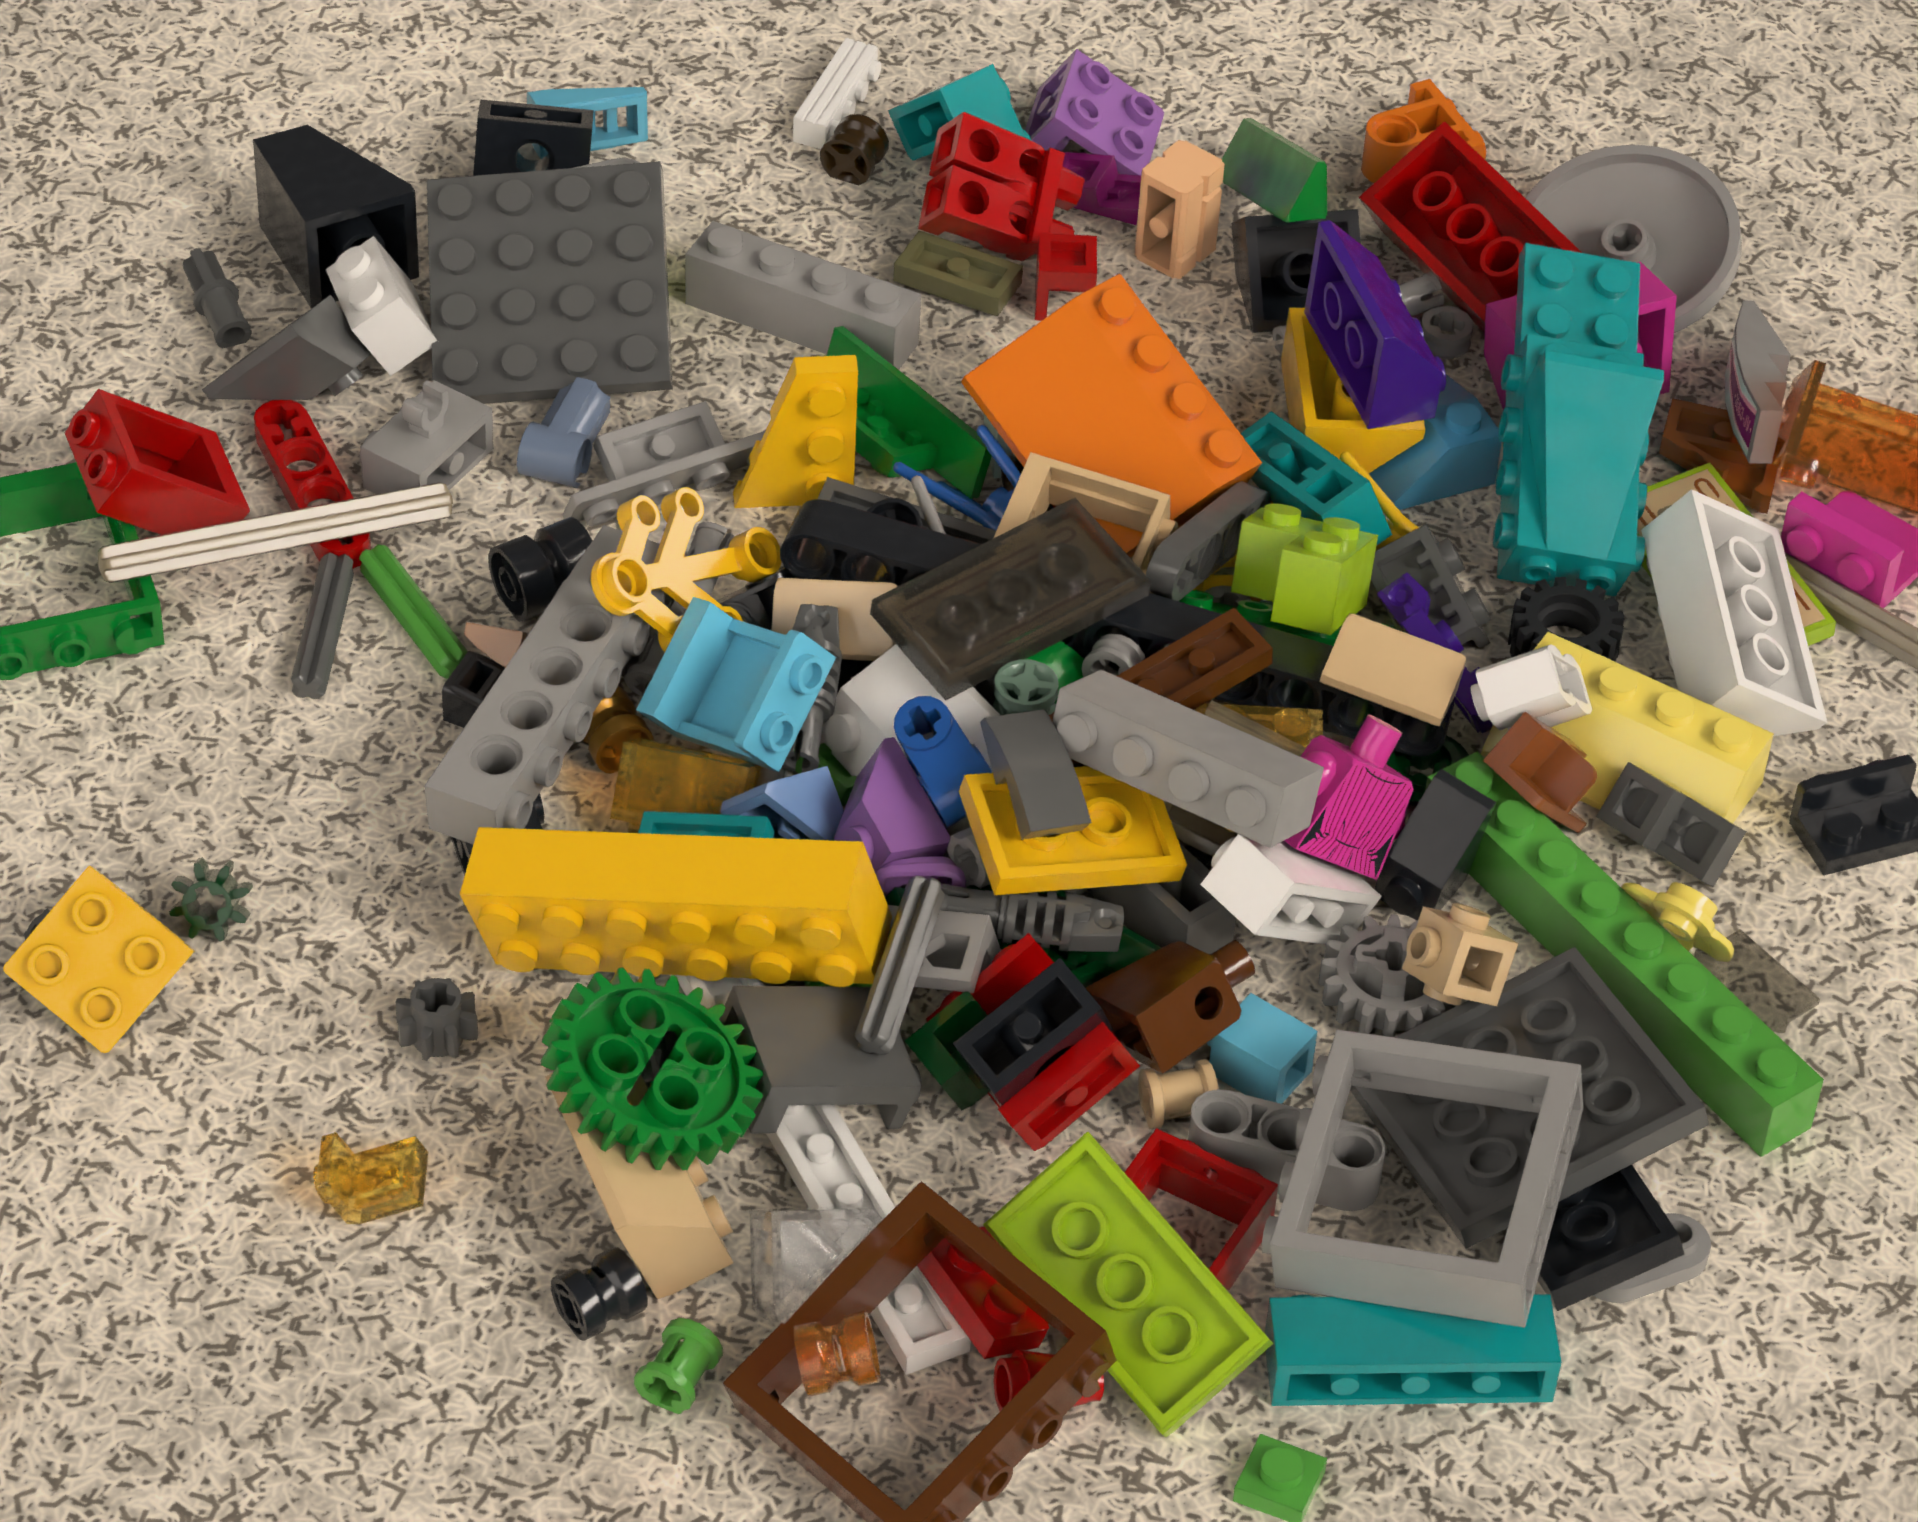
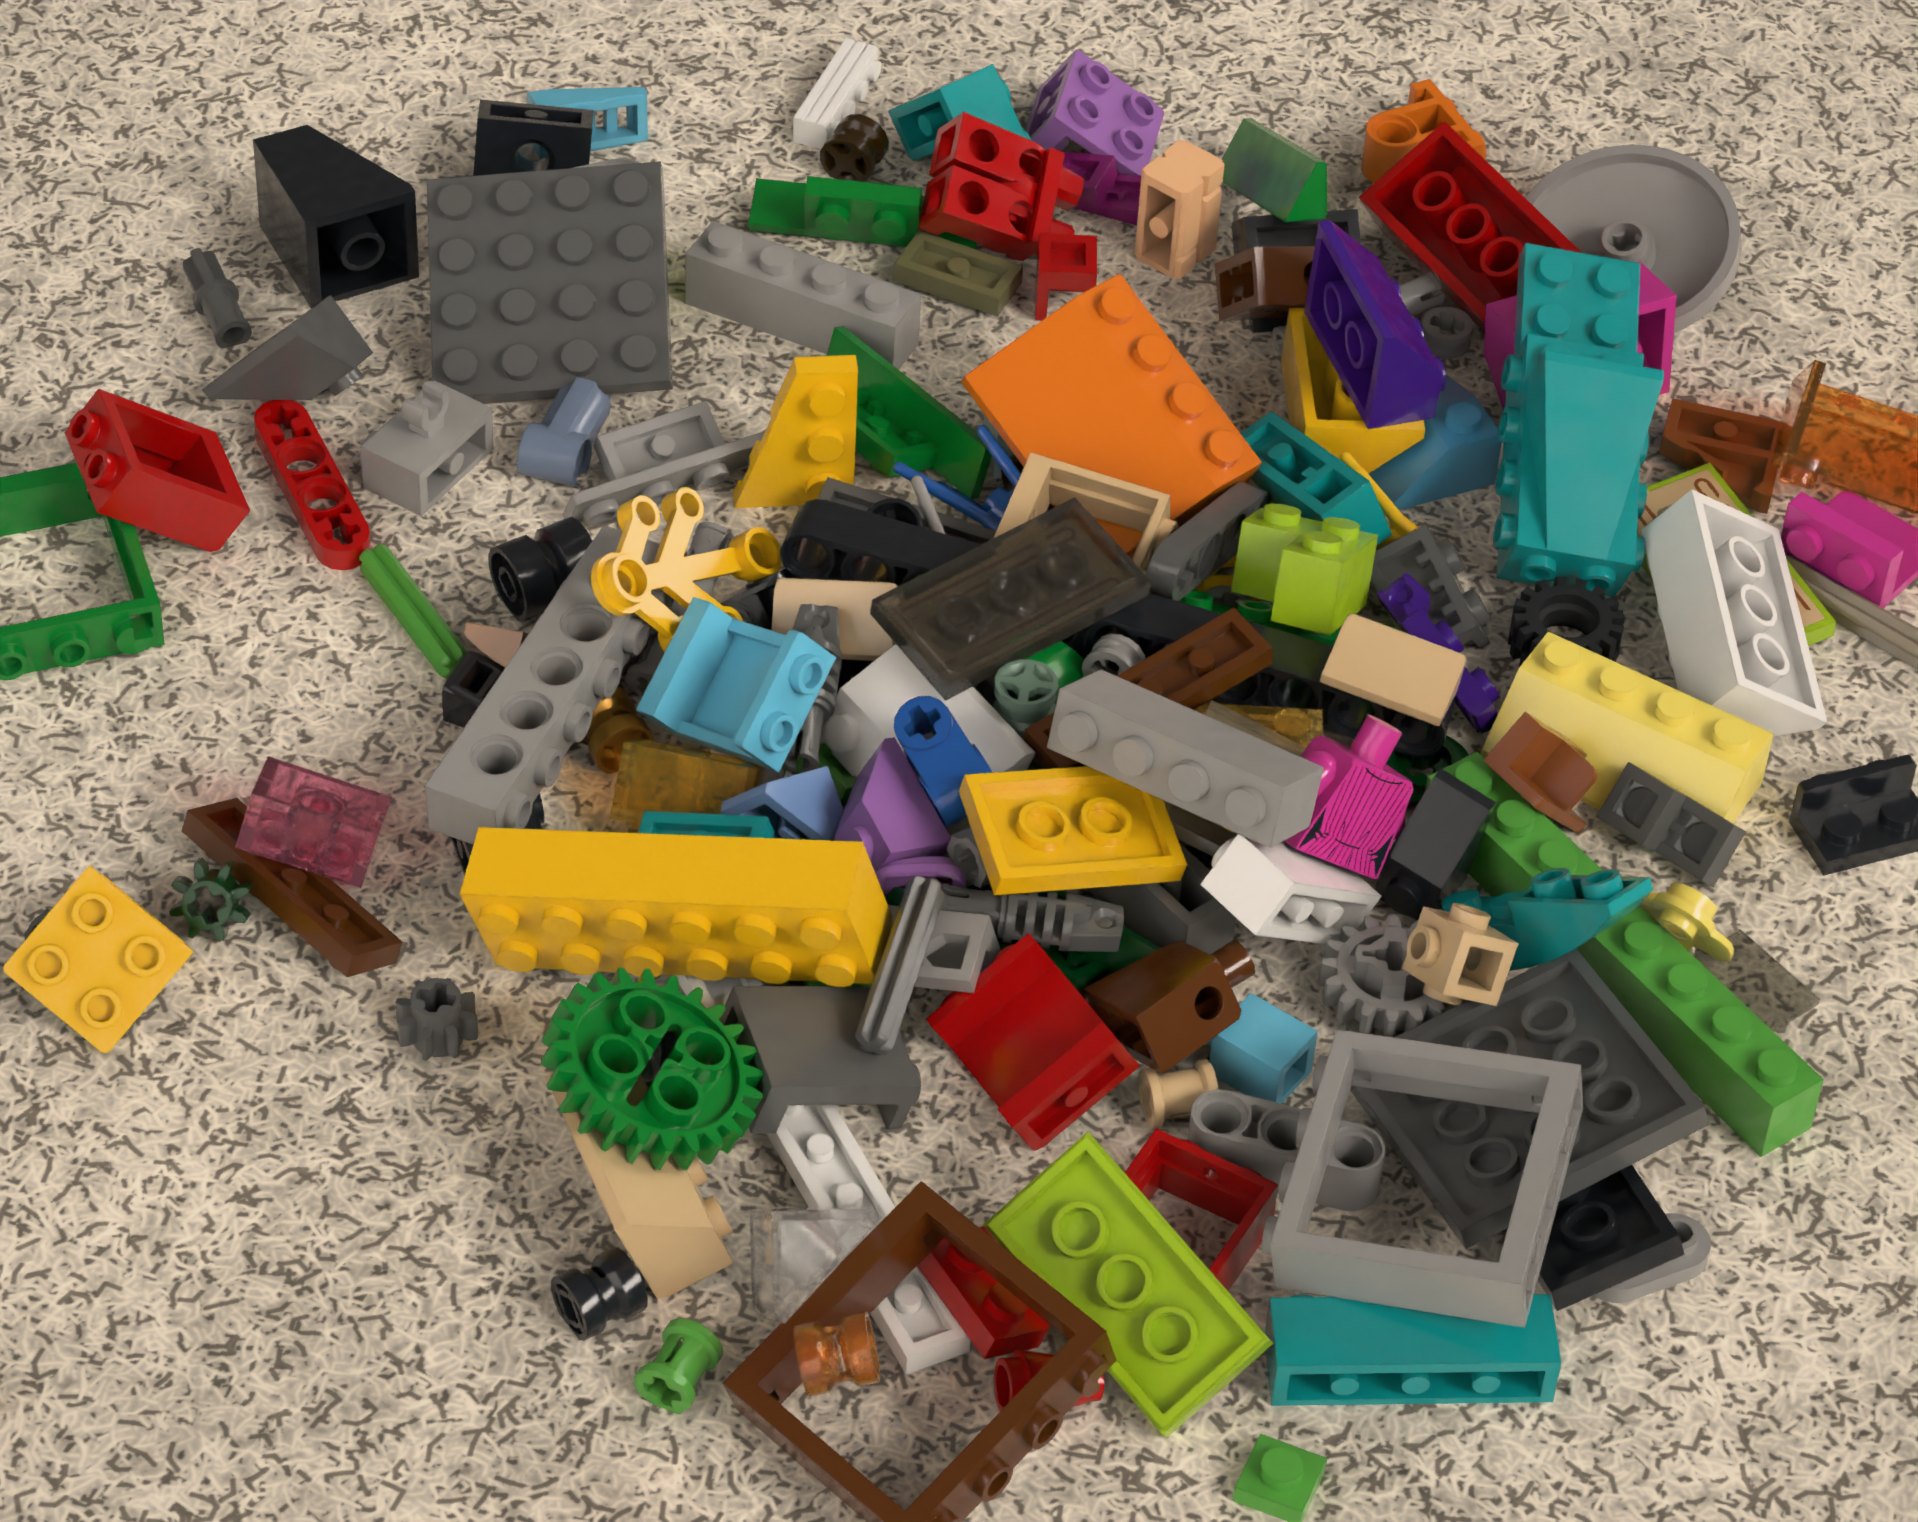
axle [97,482,453,583] -> none
dark grey axle [291,552,354,699] -> none
clear yellow bracket [313,1132,429,1224] -> none
white brick [326,236,437,376] -> none
dark green panel [905,991,988,1111] -> none
black brick [953,958,1114,1106] -> none
dark grey slope [980,709,1092,840] -> none
white brick [1471,644,1592,731] -> none
light grey slope [1725,300,1791,464] -> none
none -> reddish brown plate [182,798,403,977]
none -> clear pink brick [235,756,392,888]
none -> green bracket [748,176,977,249]
none -> reddish brown torso [1215,246,1315,321]
none -> teal slope [1439,868,1653,971]

